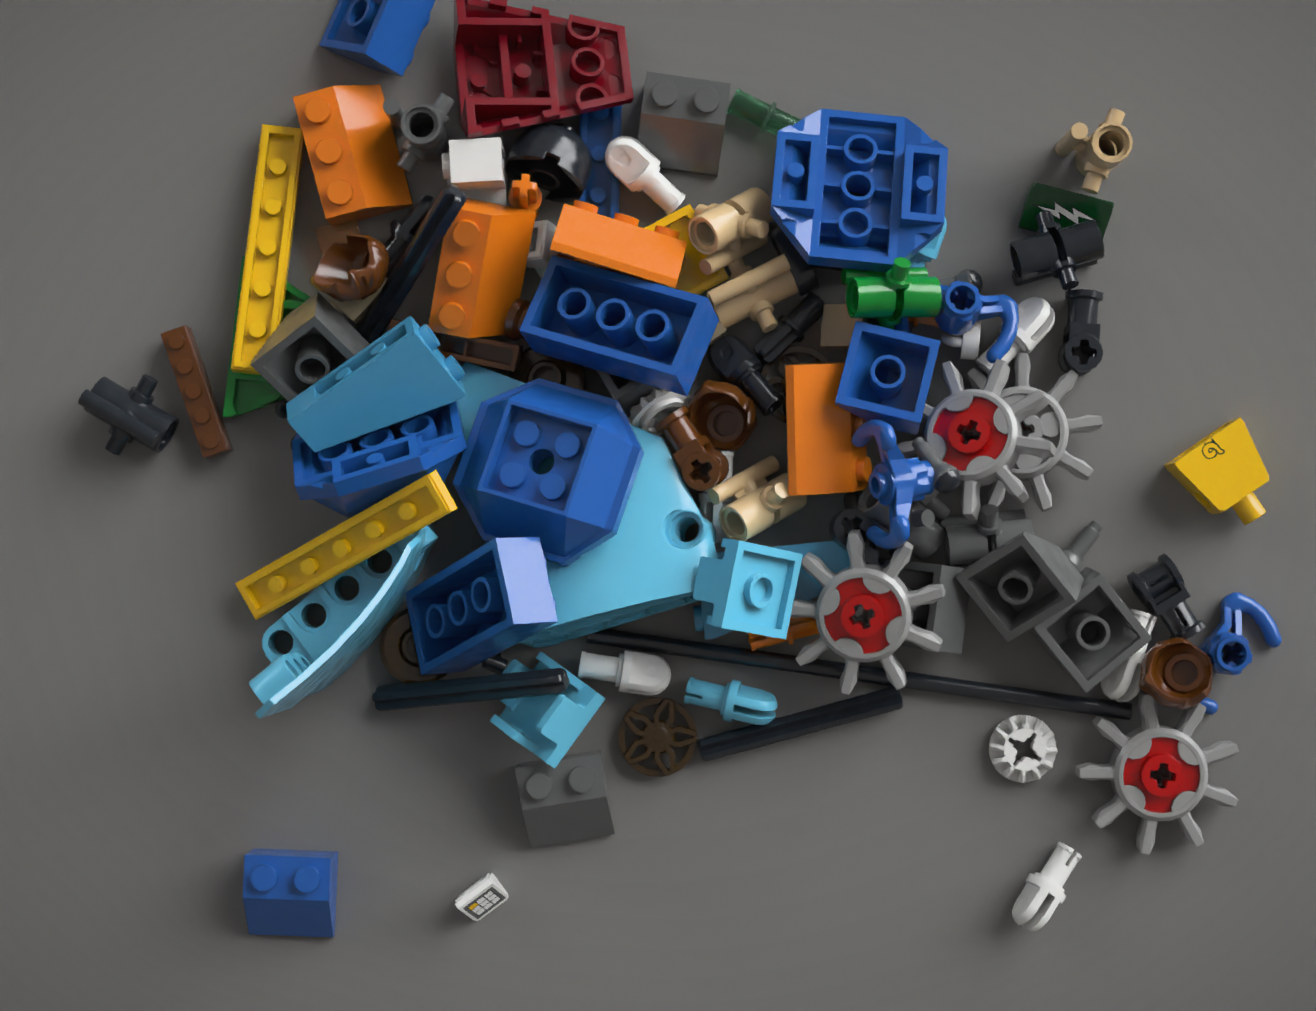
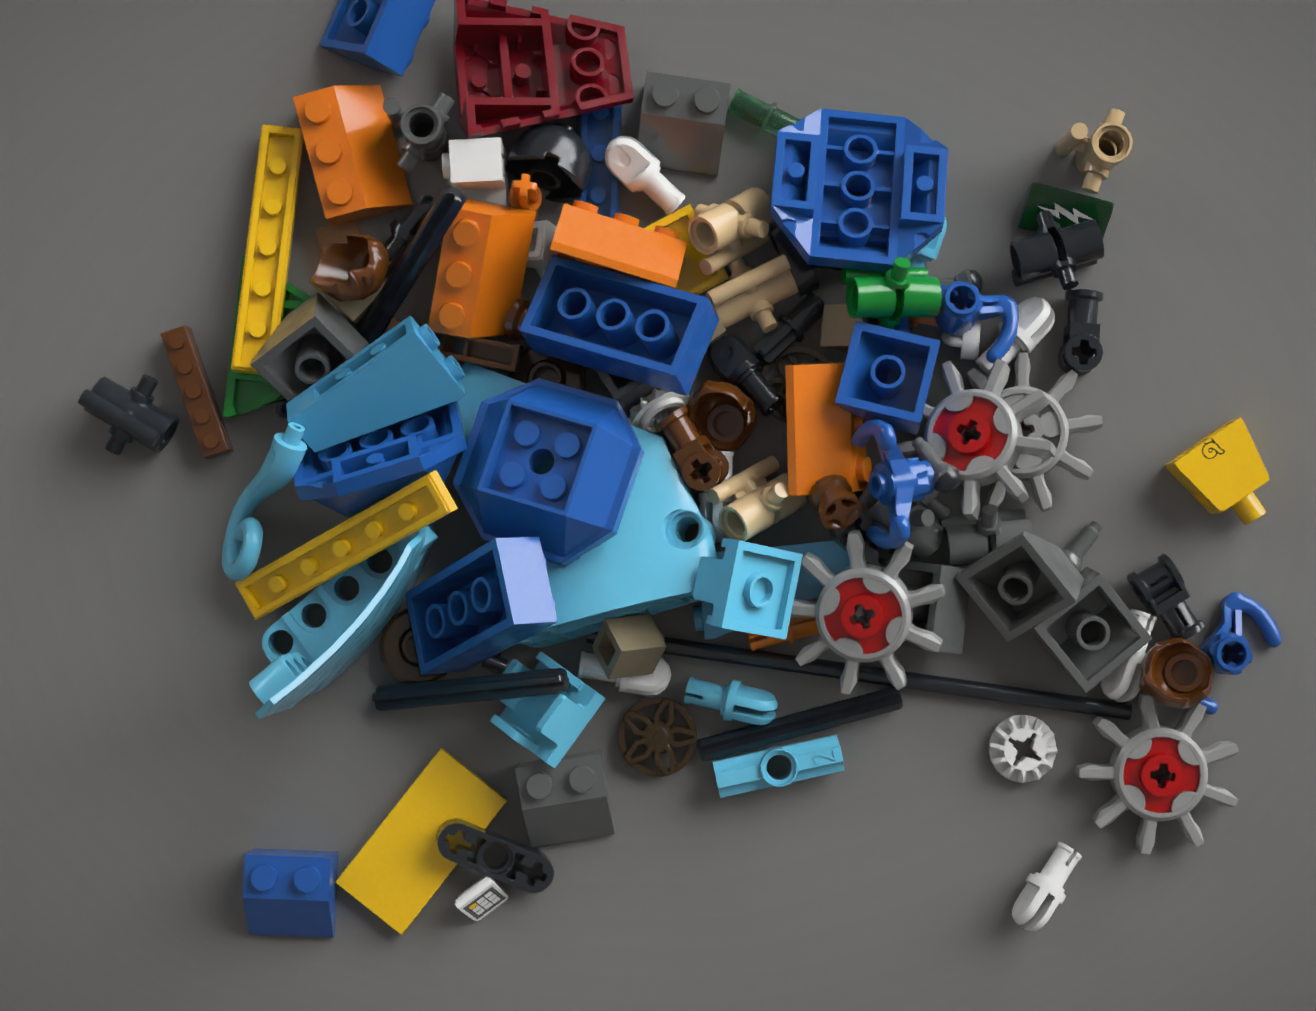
none -> medium azure plant [222,422,307,581]
none -> yellow tile [335,748,508,935]
none -> black beam [436,818,554,893]
none -> dark tan brick [592,614,666,679]
none -> medium azure piece [712,734,845,798]
none -> reddish brown wheel [809,474,861,530]

